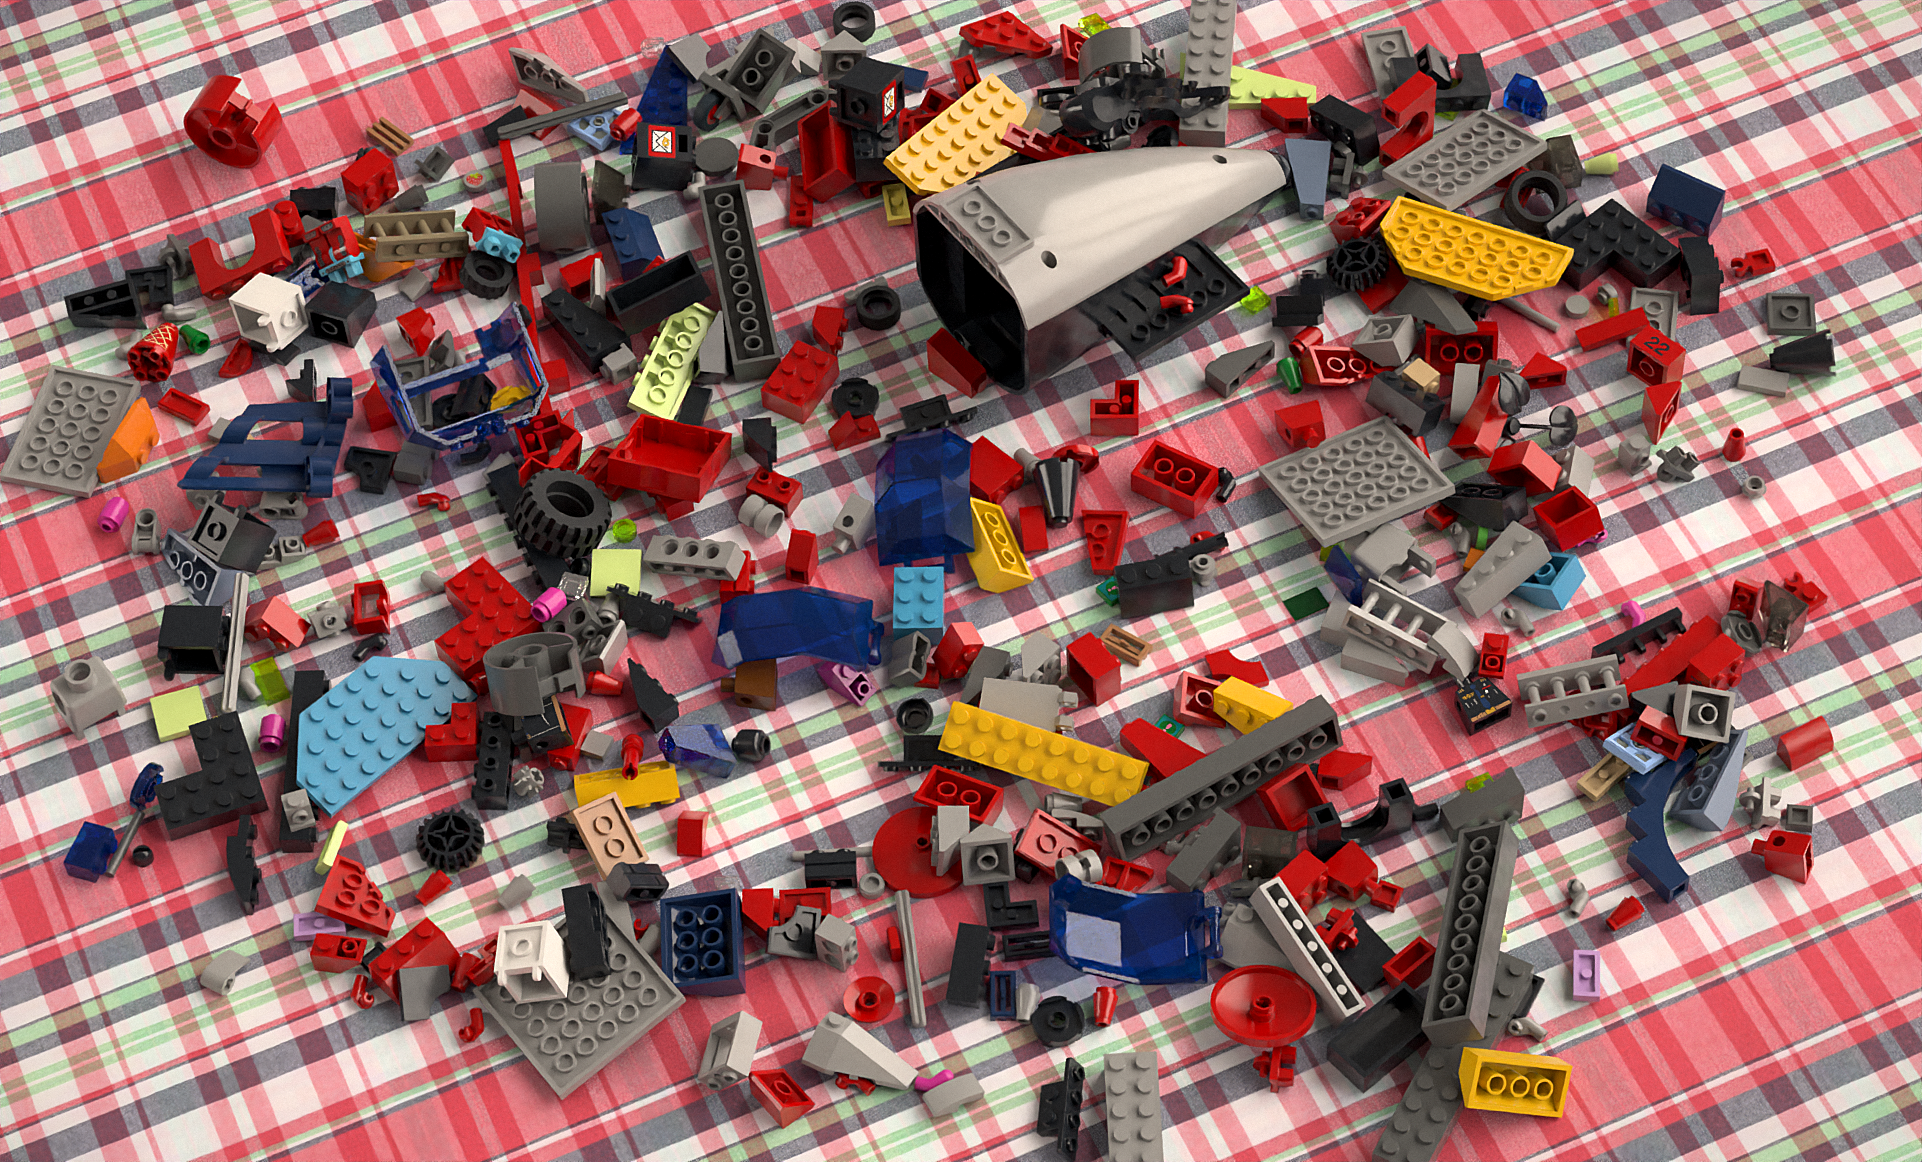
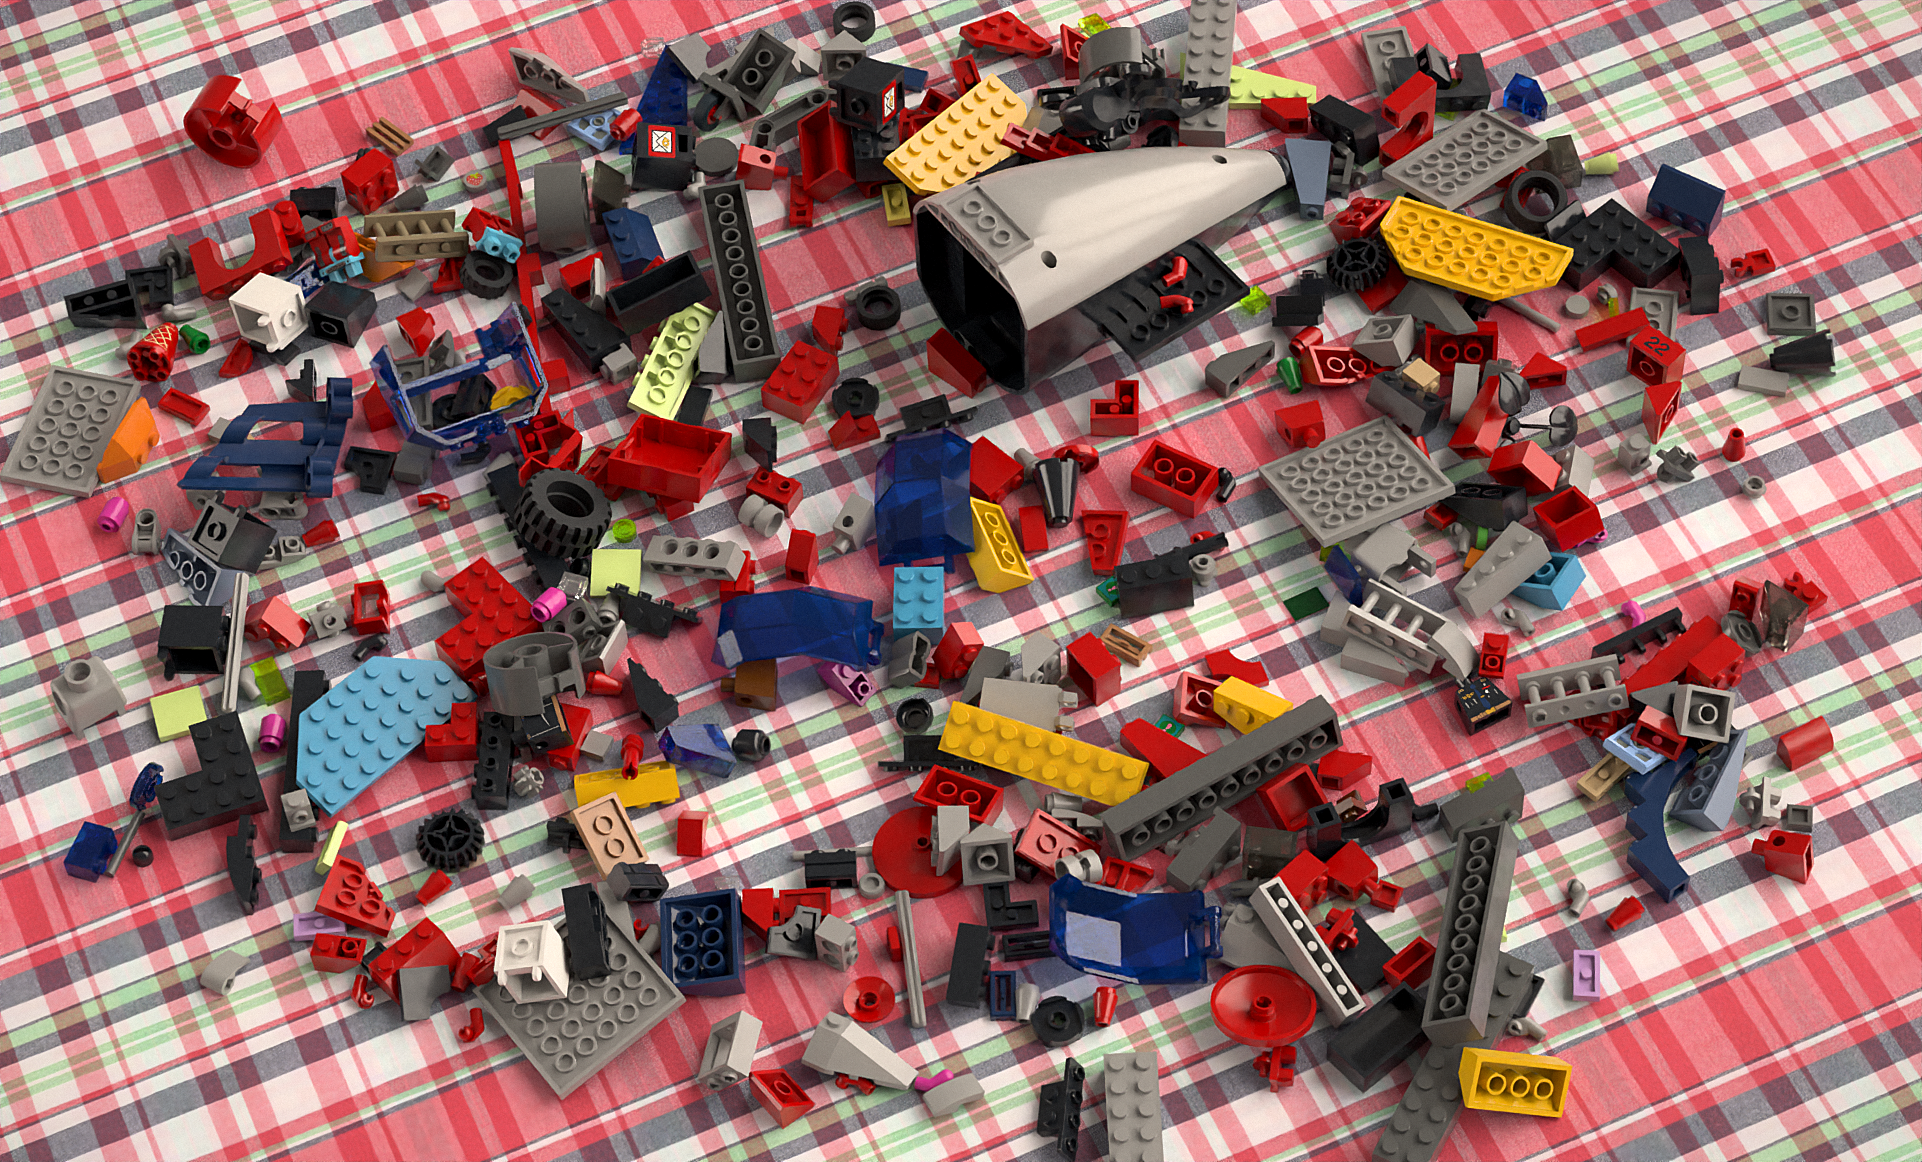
none -> reddish brown bracket [1334,790,1368,823]

